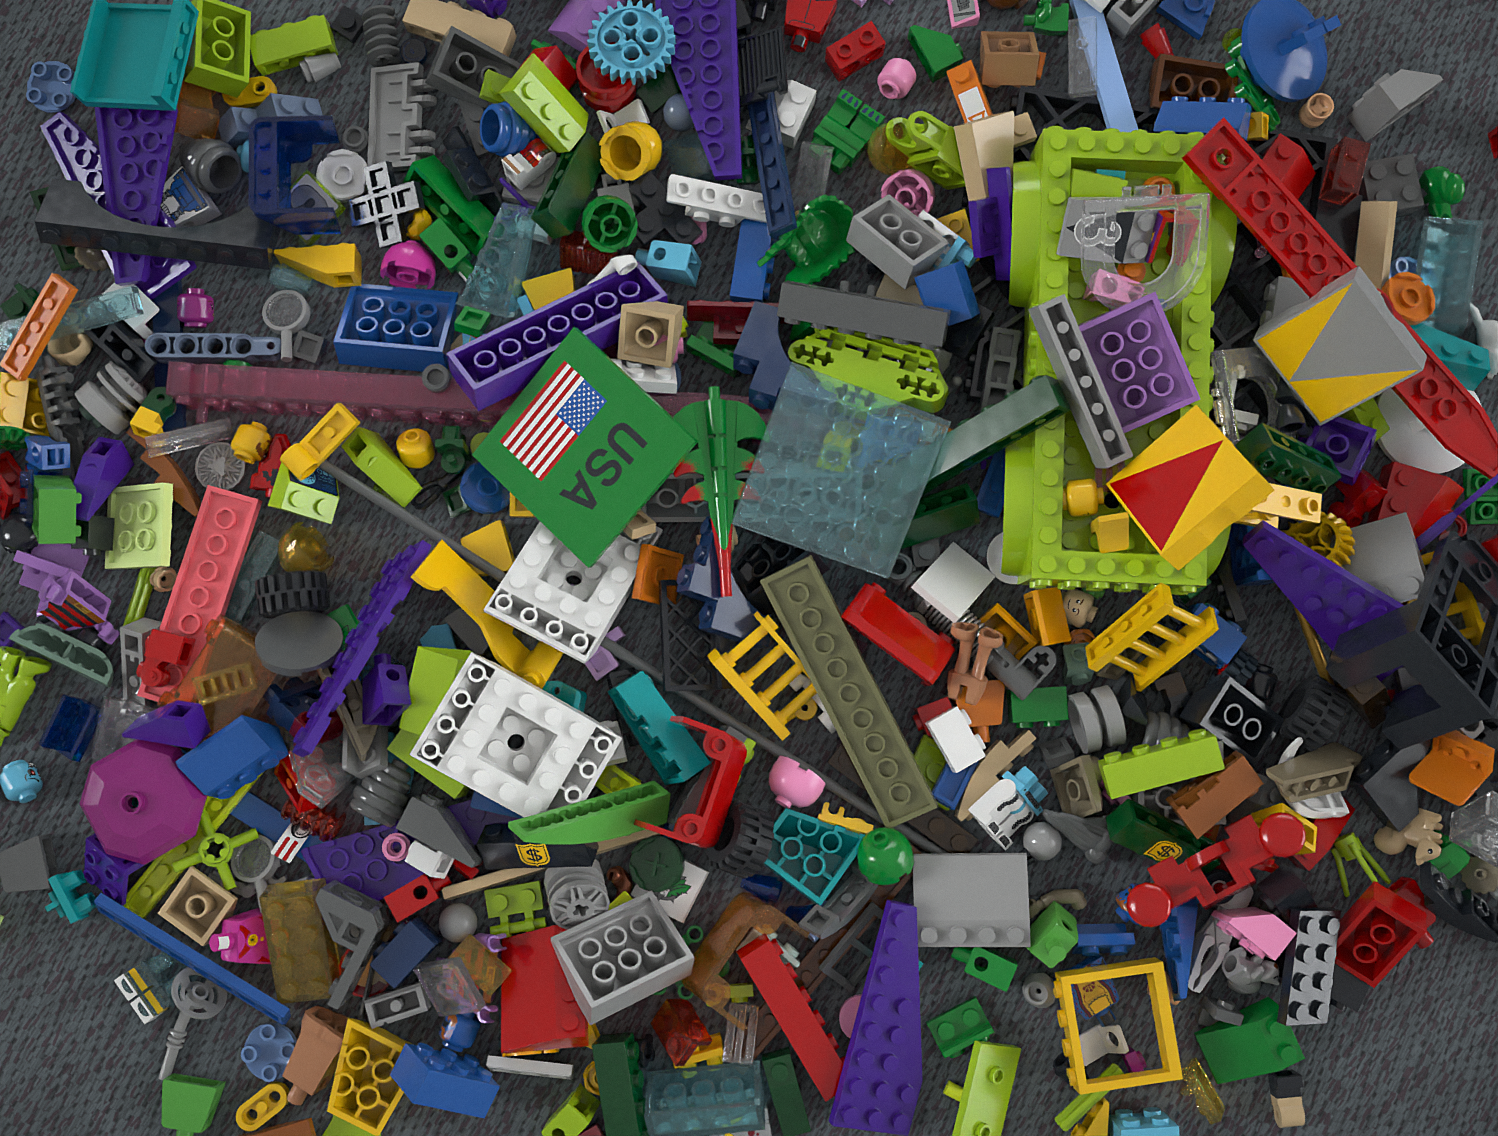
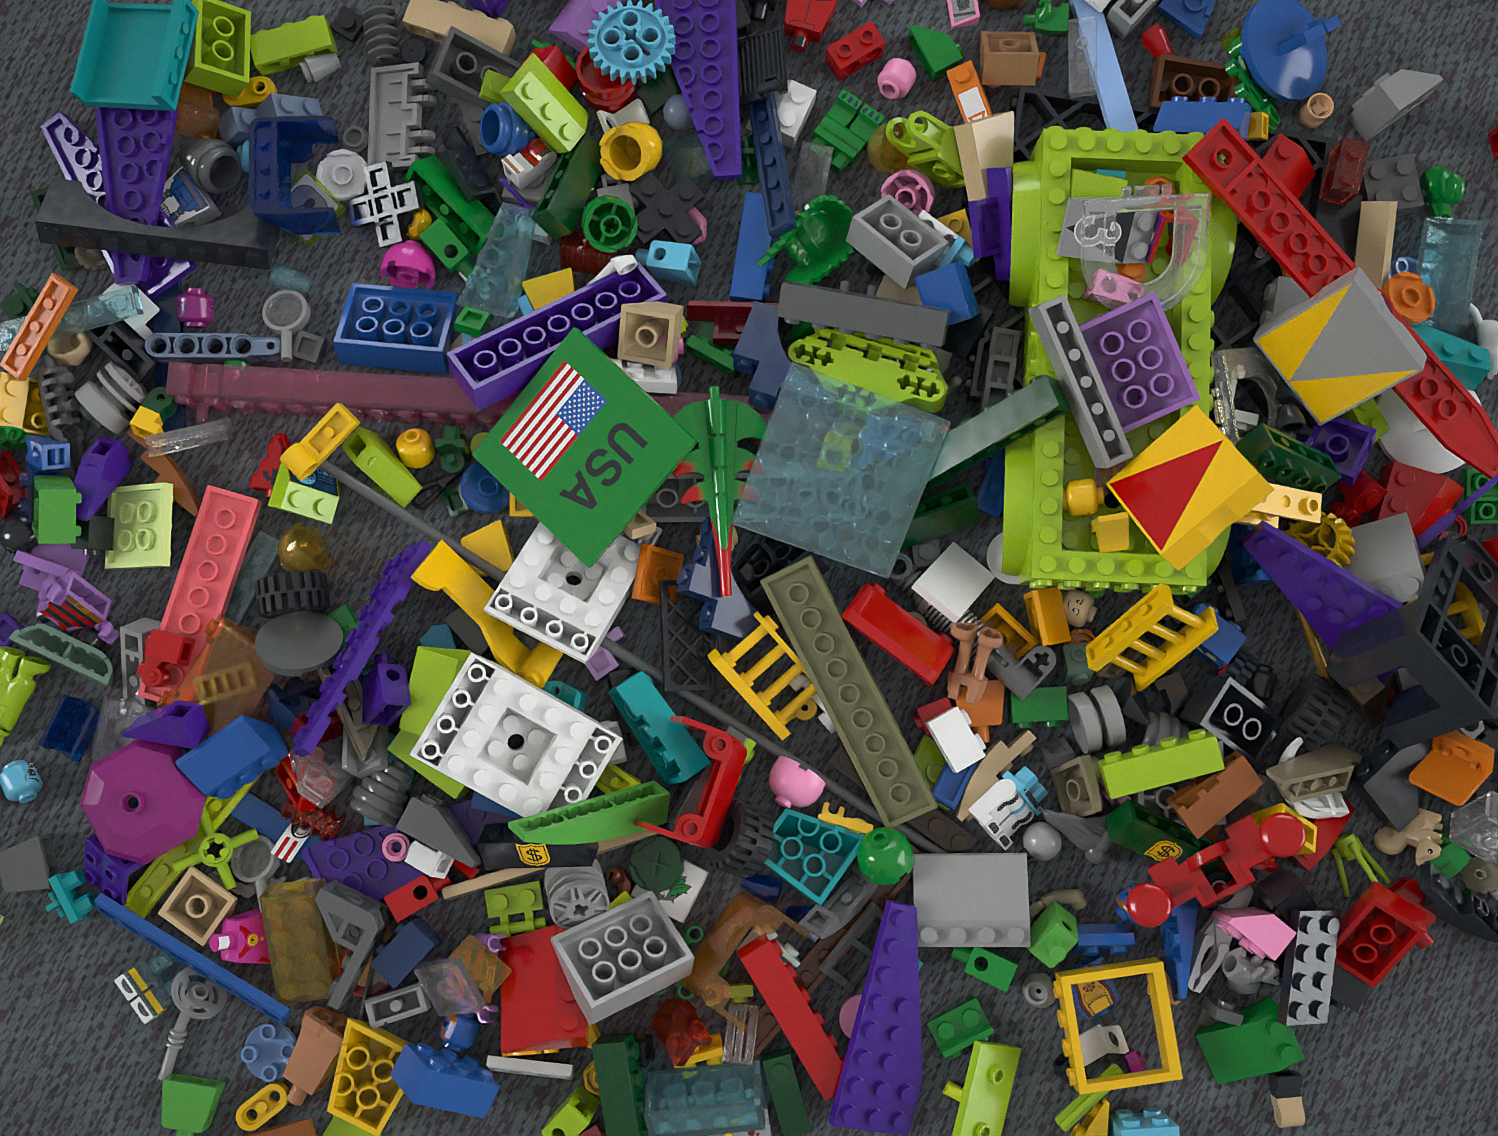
medium blue dish [26,61,76,113] -> none
lime axle [123,567,157,626] -> none
tan plate [150,567,177,592] -> none
light grey wheel [195,442,247,491] -> none
yellow head [230,421,272,464] -> none
yellow slope [274,243,362,288] -> none
dark grey tile [422,364,452,393] -> none
light grey piece [439,903,477,943] -> none
white bracket [666,174,767,227] -> none
tan plate [1013,112,1037,148] -> none
clear yellow plate [1174,1057,1225,1125] -> none

